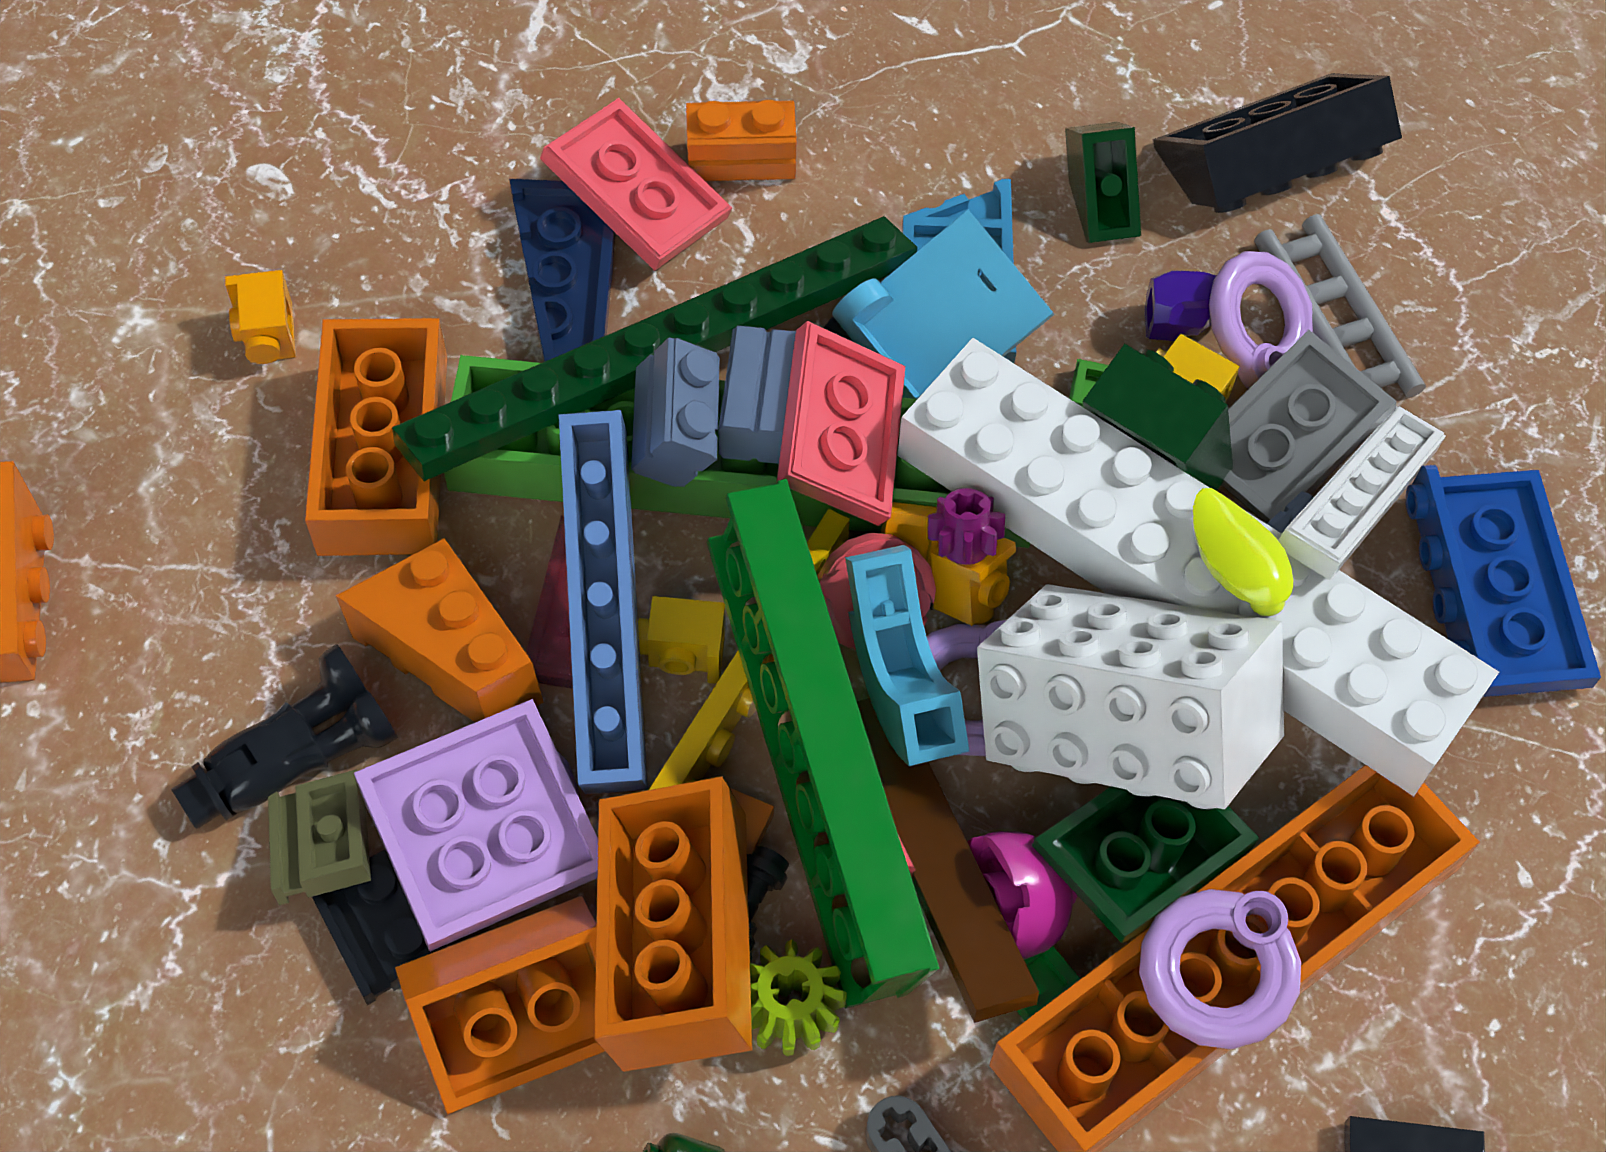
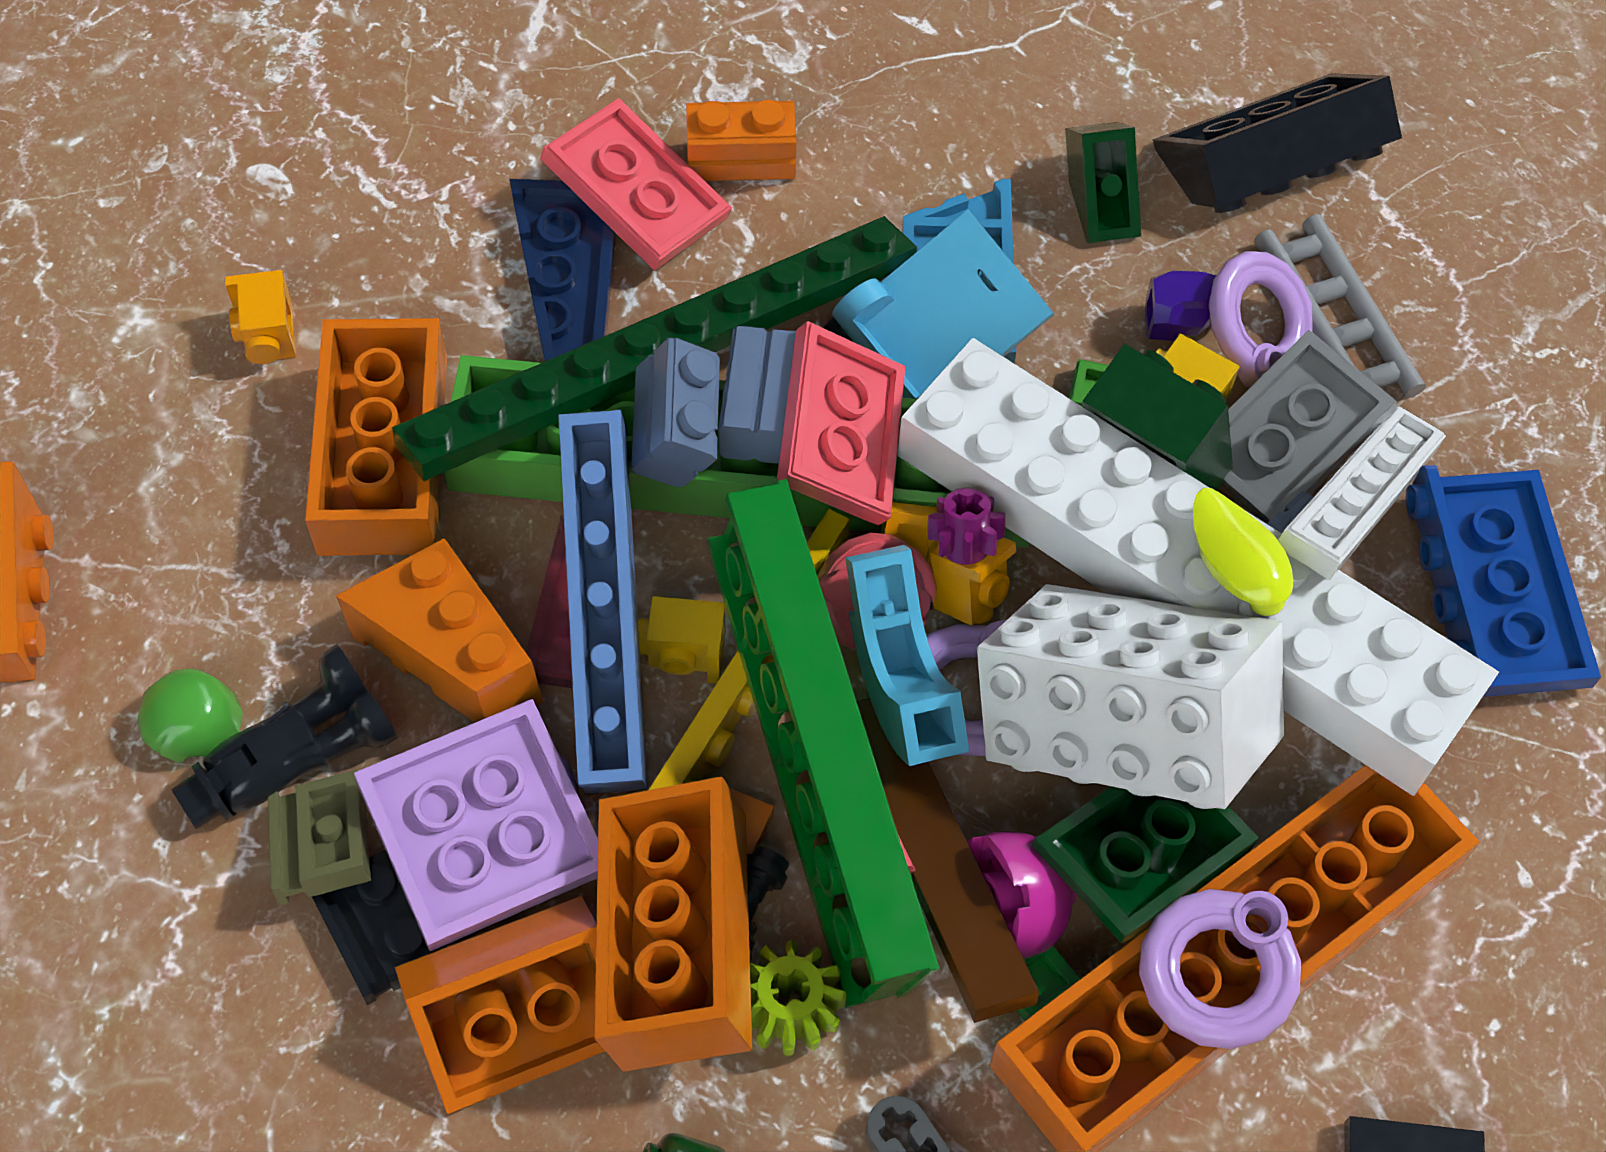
none -> bright green hair [137,668,243,763]

